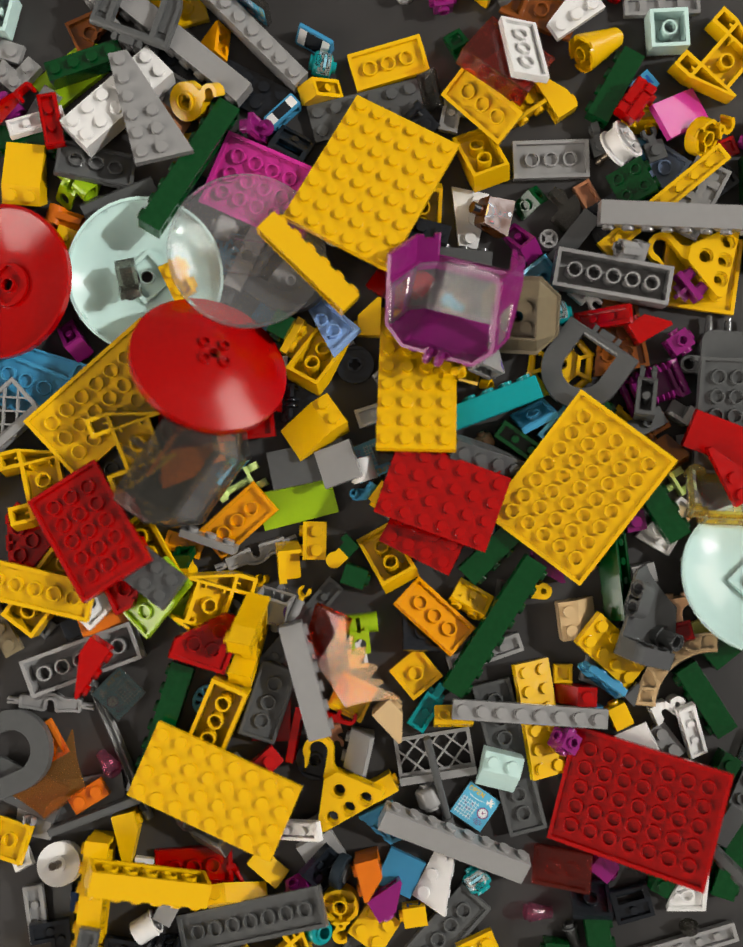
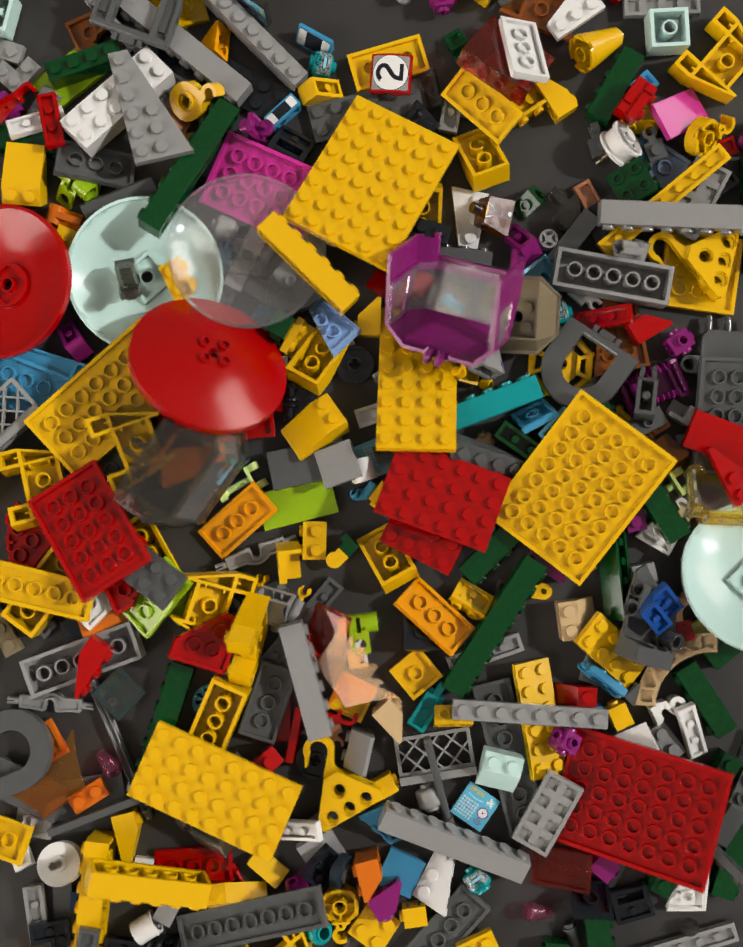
light orange plate [165,529,204,560] -> none
dark green leg [172,546,198,582] -> none
light grey plate [178,525,240,555] -> none
dark green brick [340,561,371,590] -> none
light grey plate [512,139,590,181] -> none
yellow tile [552,663,573,683] -> none
magenta hips [672,267,708,304] -> none
none -> slope [369,53,413,96]
none -> light grey plate [511,769,584,857]
none -> blue slope [639,581,684,636]

